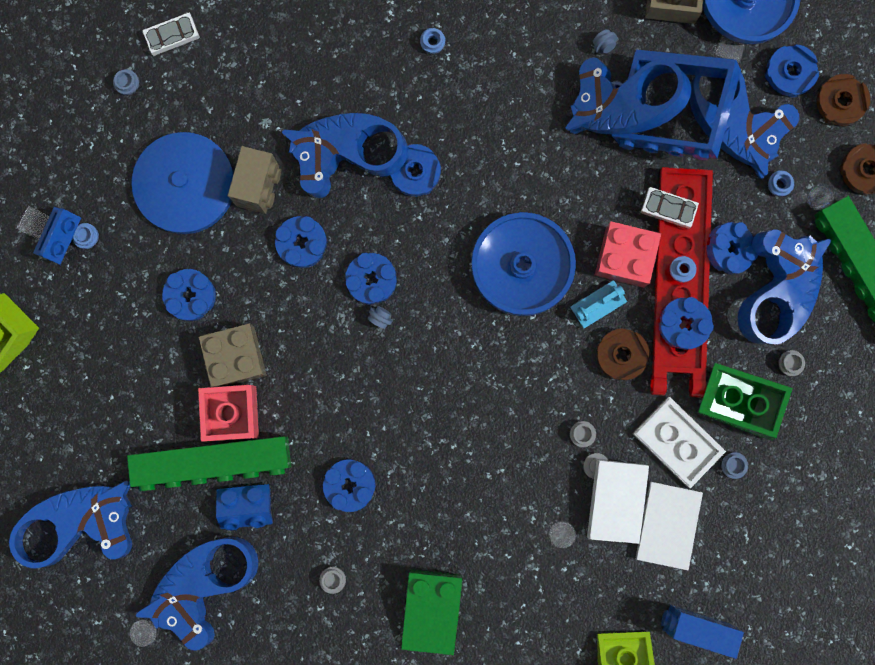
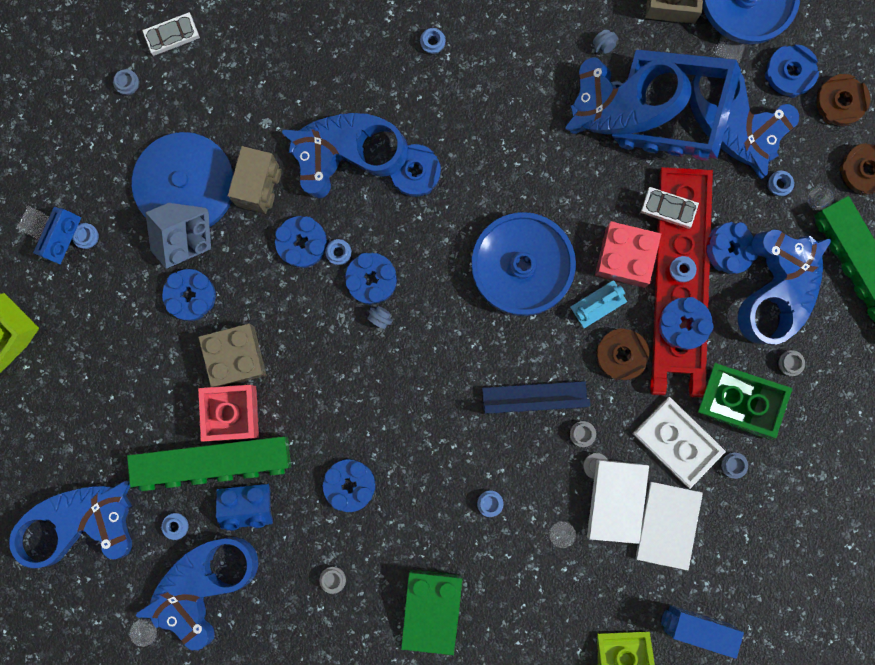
none -> sand blue slope [145,203,211,269]
none -> medium blue plate [162,513,189,540]
none -> medium blue plate [326,239,351,265]
none -> medium blue plate [477,491,503,517]
none -> dark blue fence [482,381,590,414]

